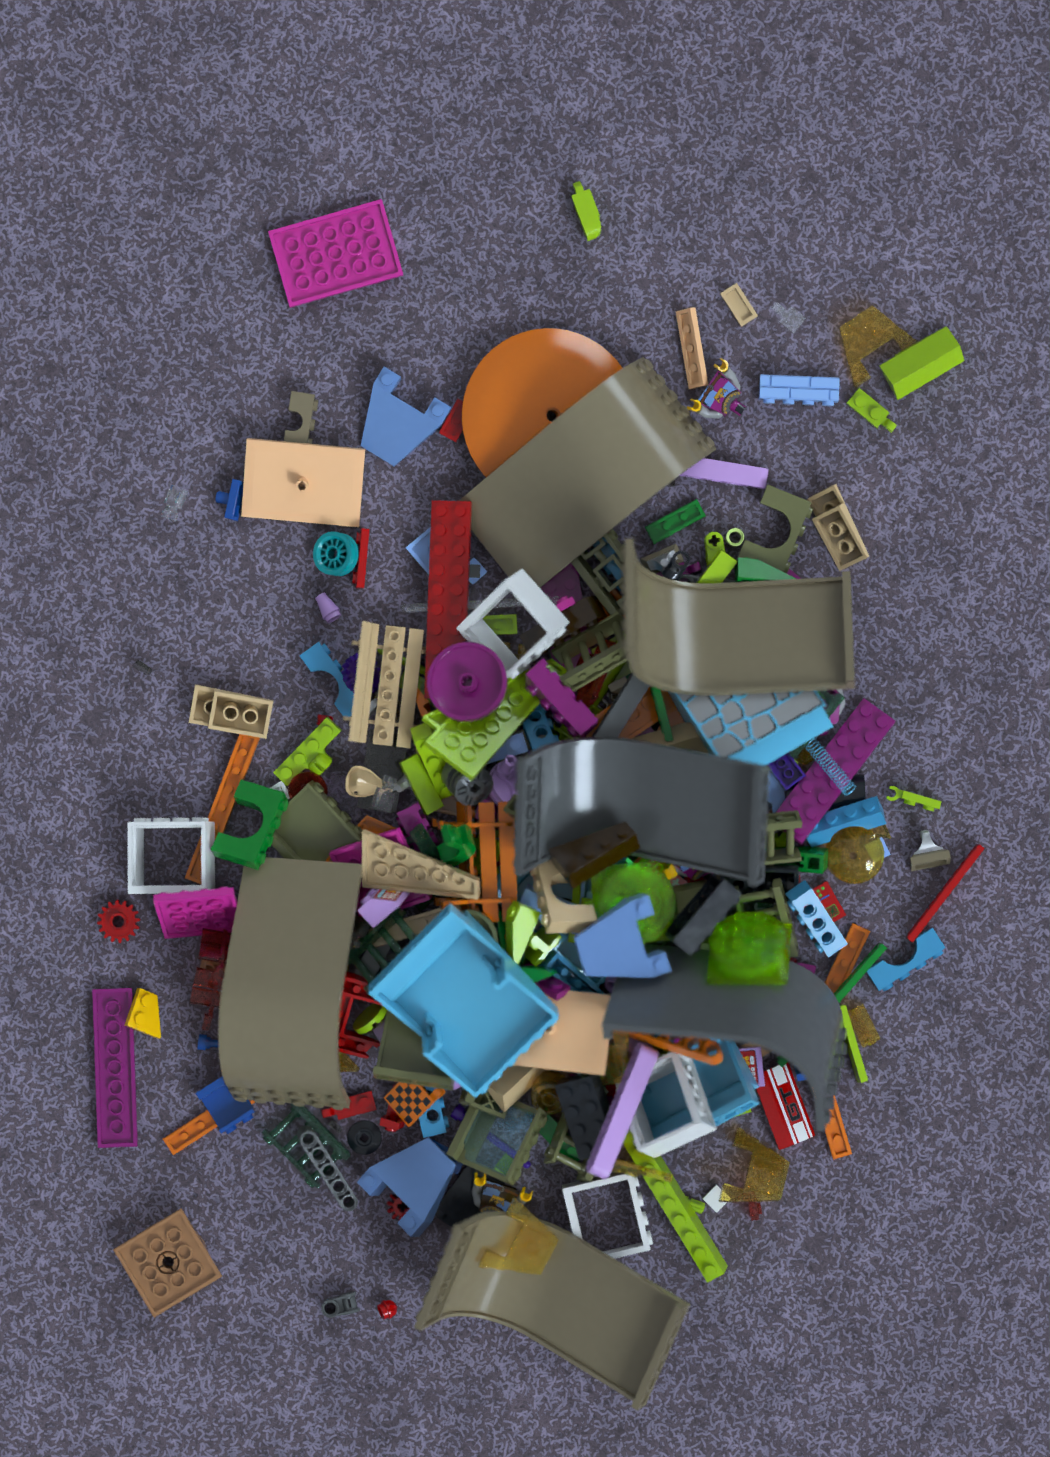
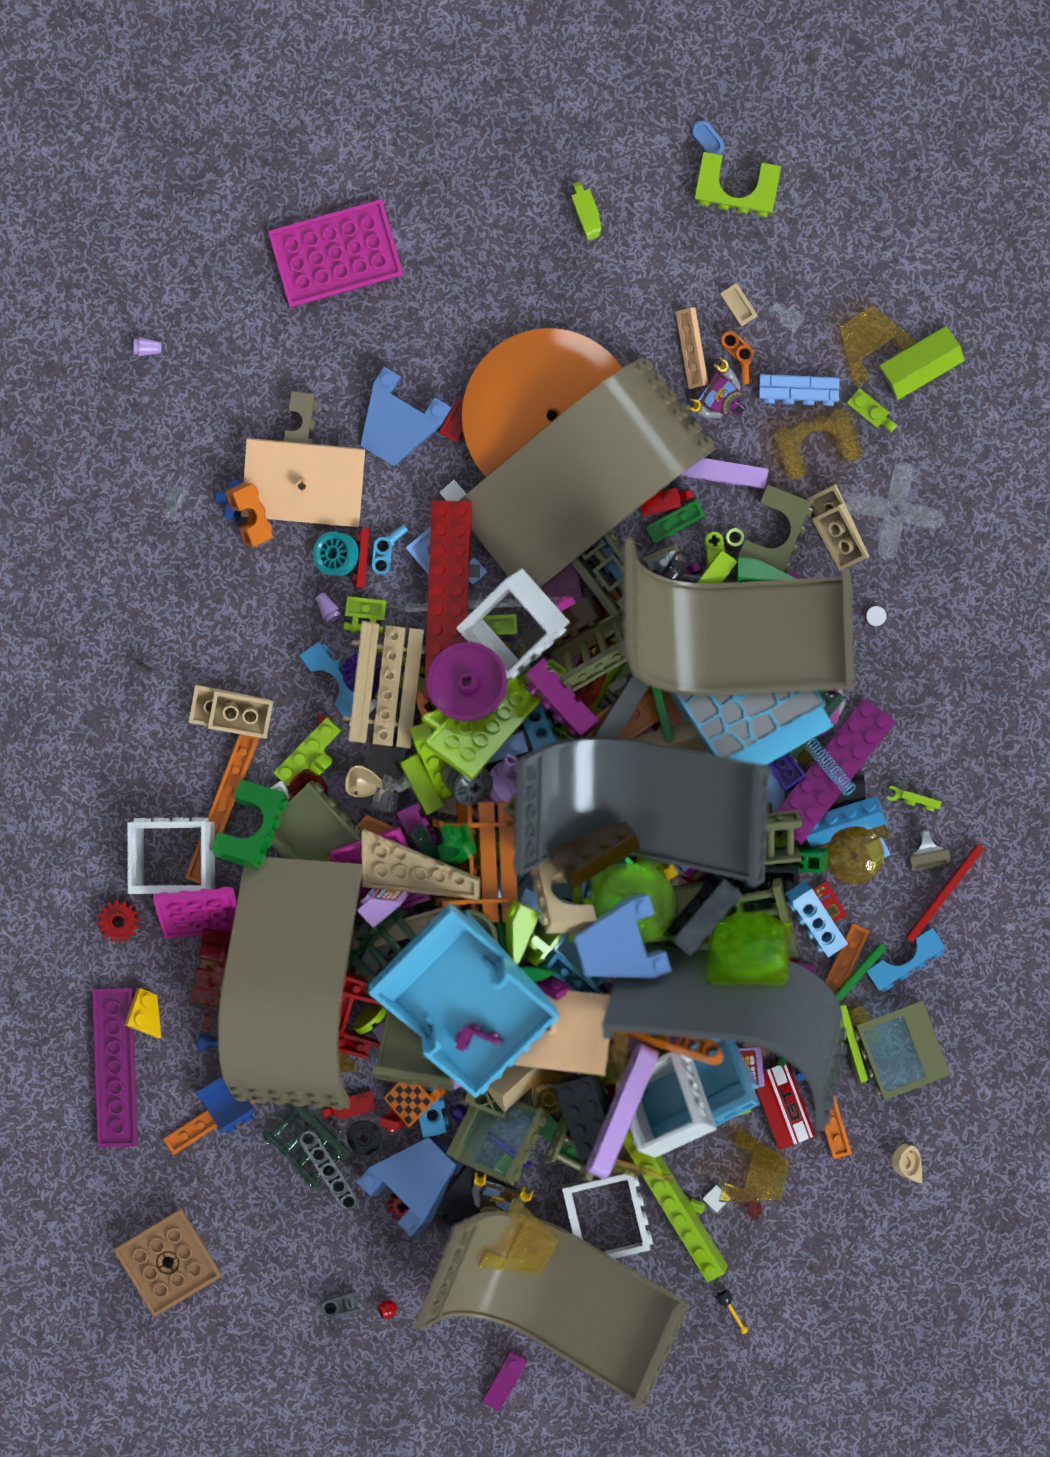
none -> lavender cone [133,337,162,356]
none -> orange arch [225,482,273,547]
none -> lime plate [344,596,387,634]
none -> medium azure beam [372,525,408,575]
none -> white tile [439,480,466,501]
none -> magenta bracket [455,1023,504,1051]
none -> magenta slope [482,1349,527,1411]
none -> red plate [640,488,693,517]
none -> medium blue tile [692,121,724,155]
none -> lime arch [694,152,781,218]
none -> hinge [715,1289,748,1334]
none -> orange beam [721,331,754,384]
none -> clear yellow arch [773,409,864,481]
none -> clear piece [846,462,944,560]
none -> panel [853,1000,950,1100]
none -> white tile [866,606,886,626]
none -> tan piece [891,1144,922,1183]

